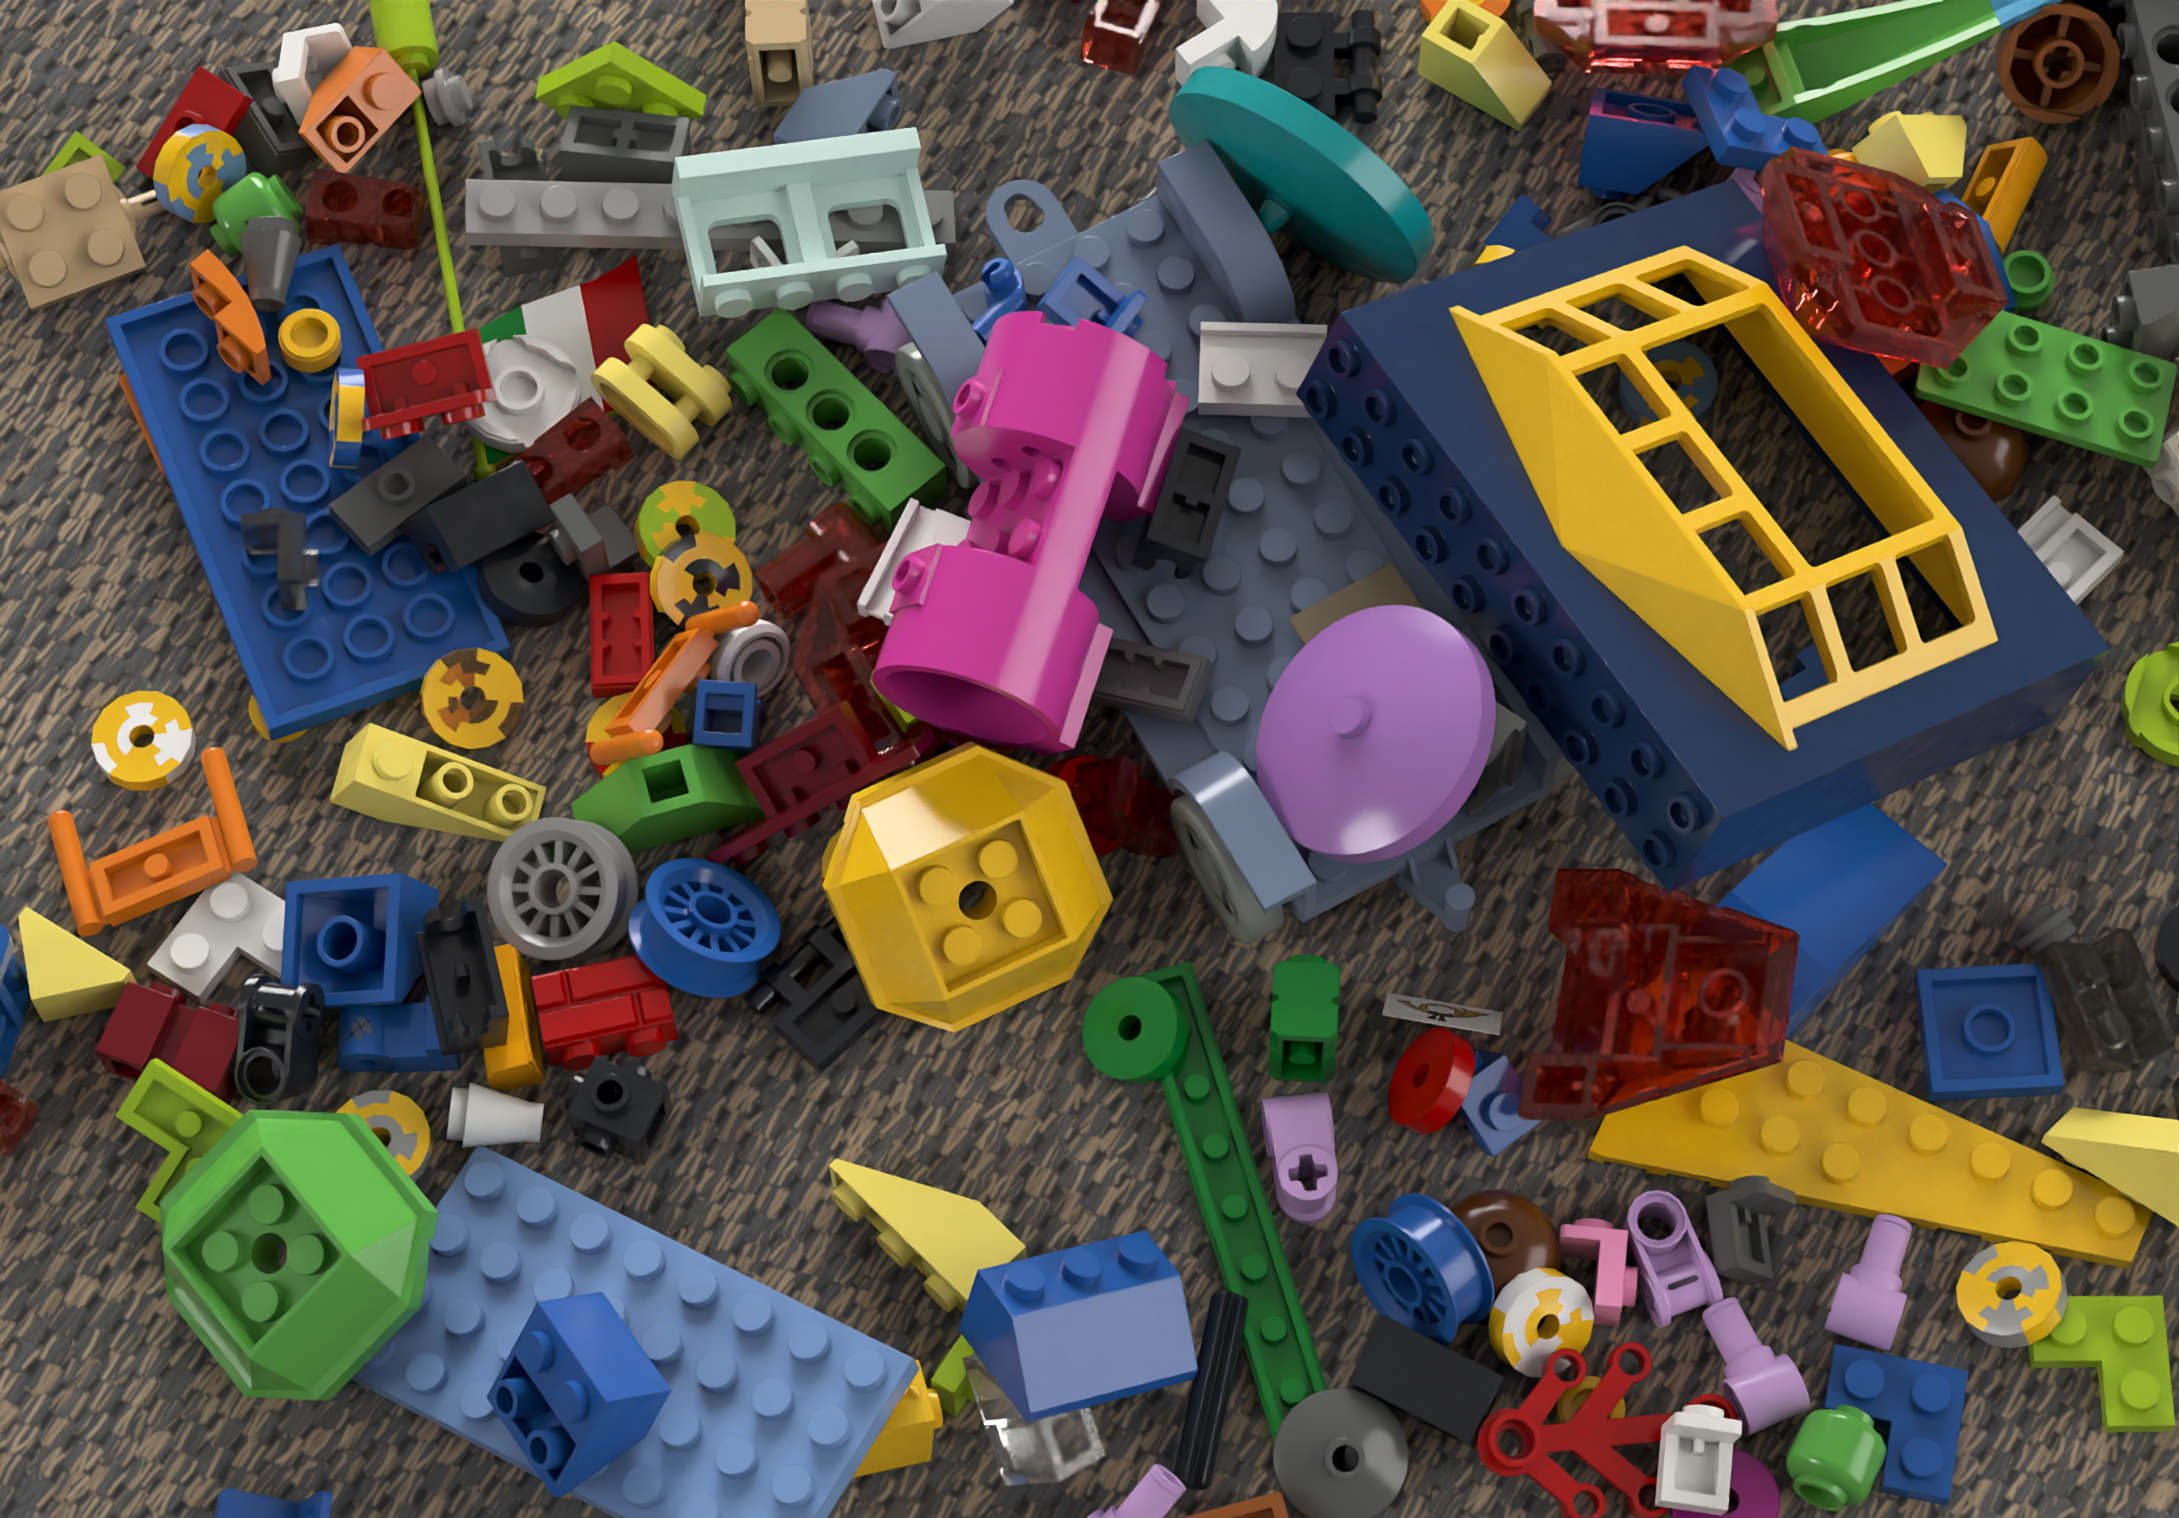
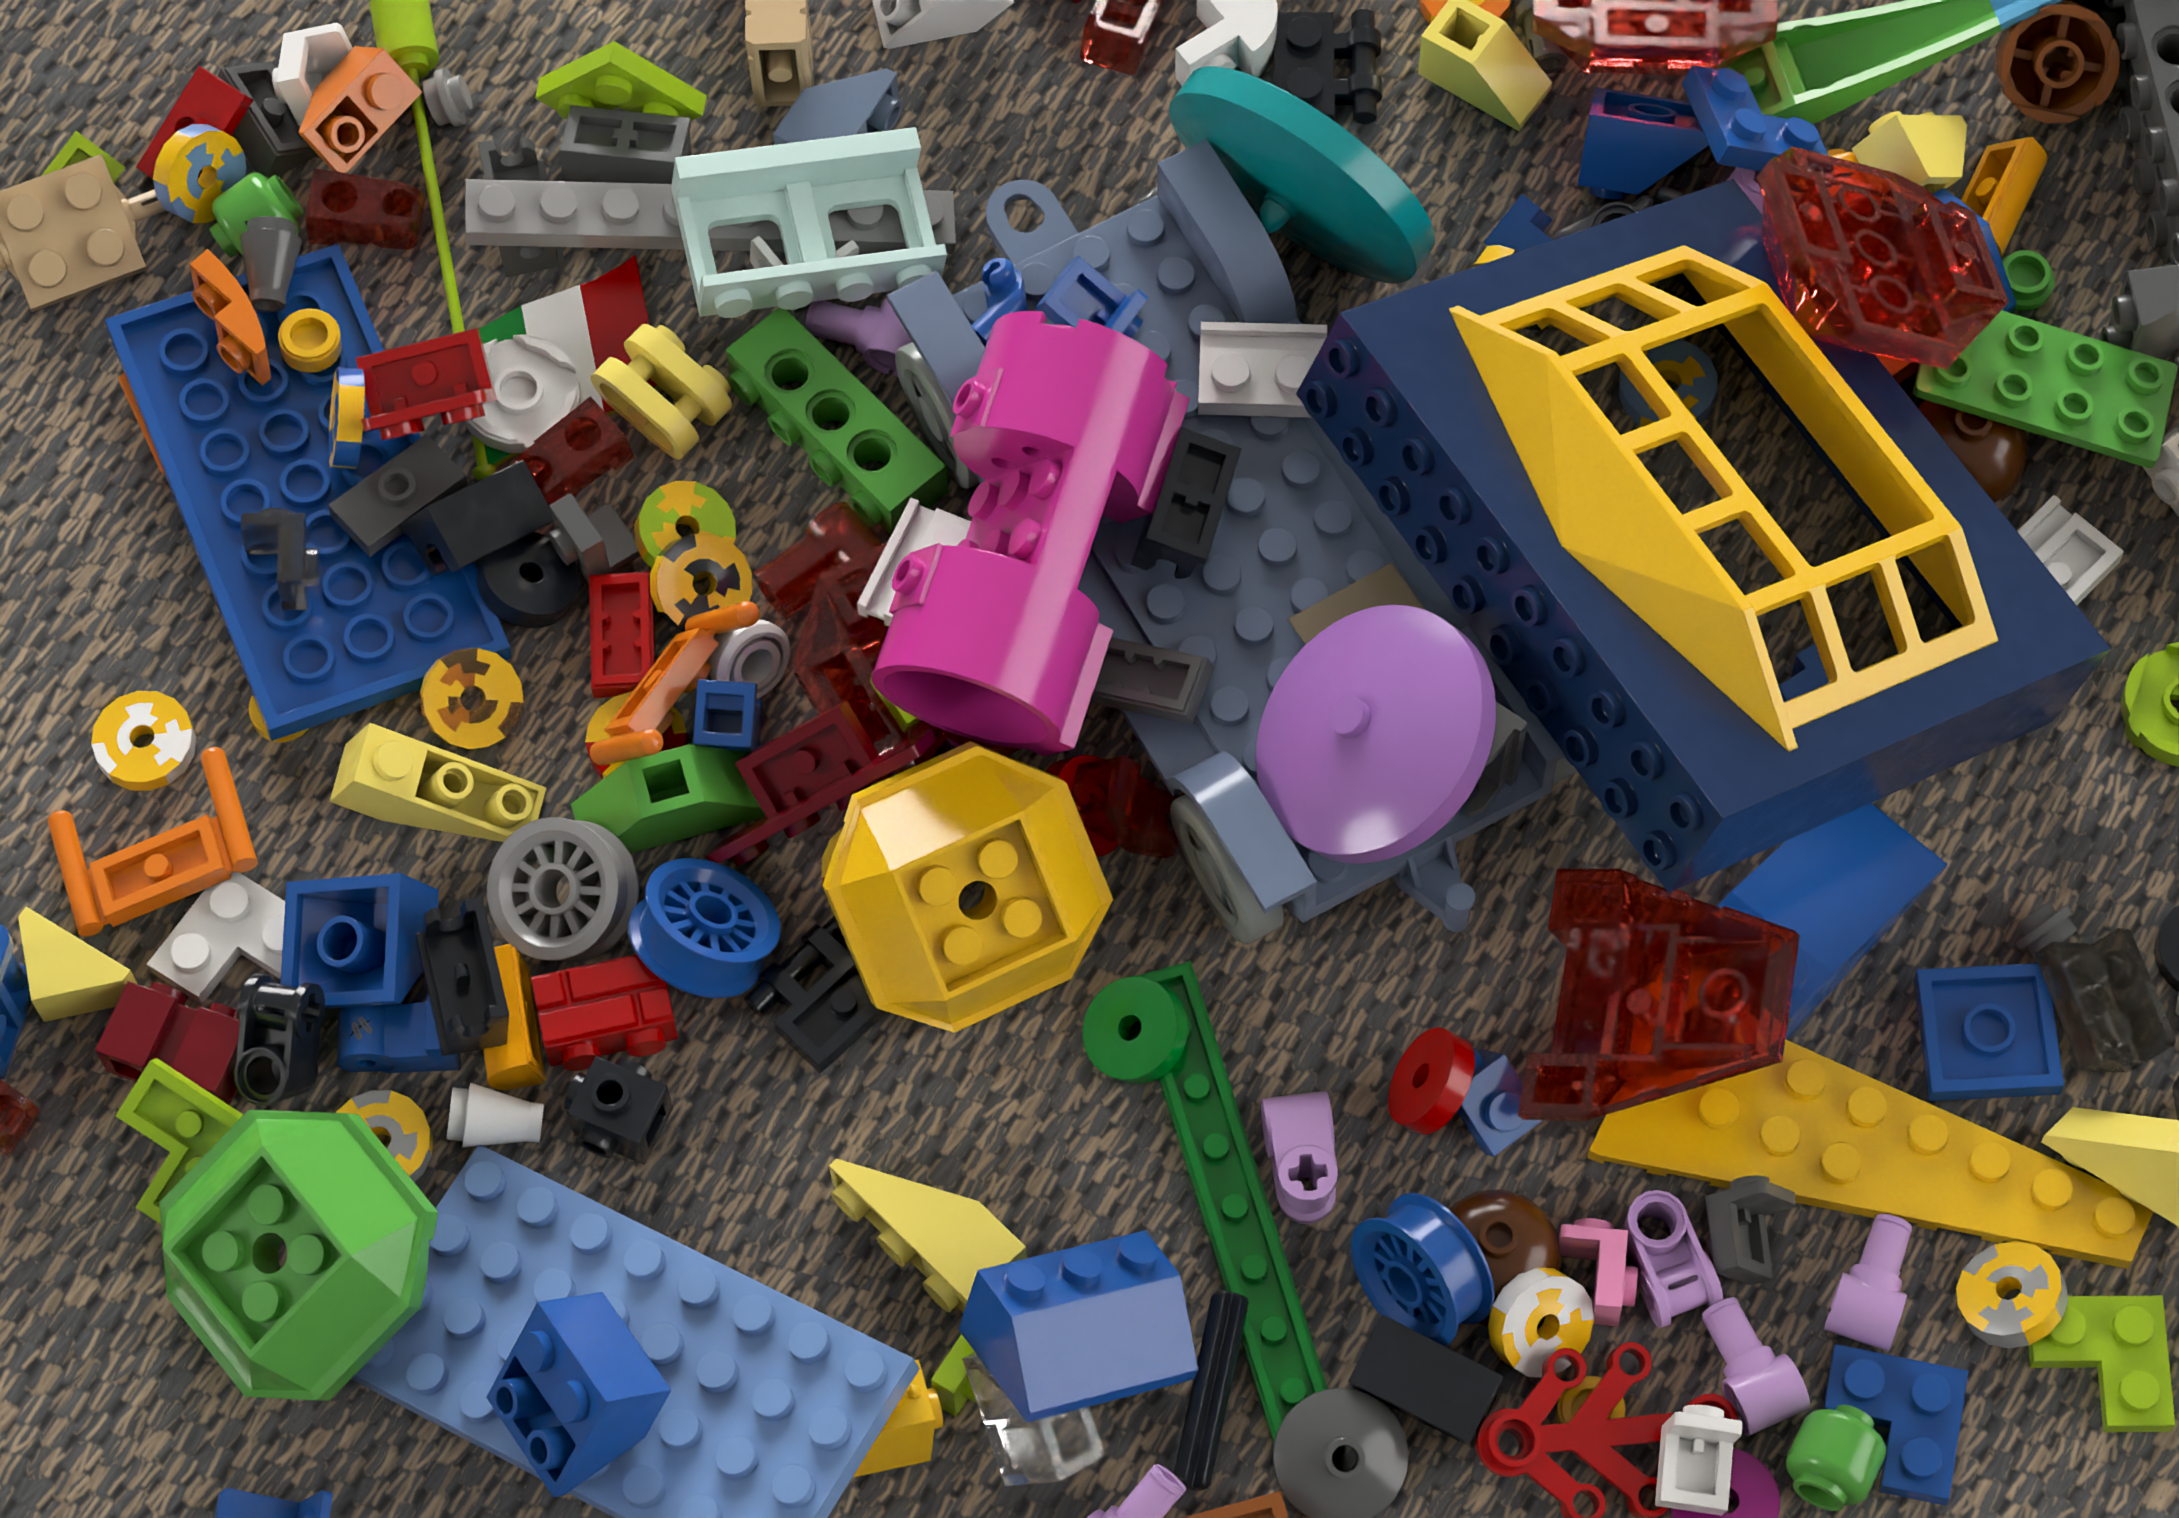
green brick [1268,954,1340,1083] -> none
white sticker [1382,993,1503,1035] -> none

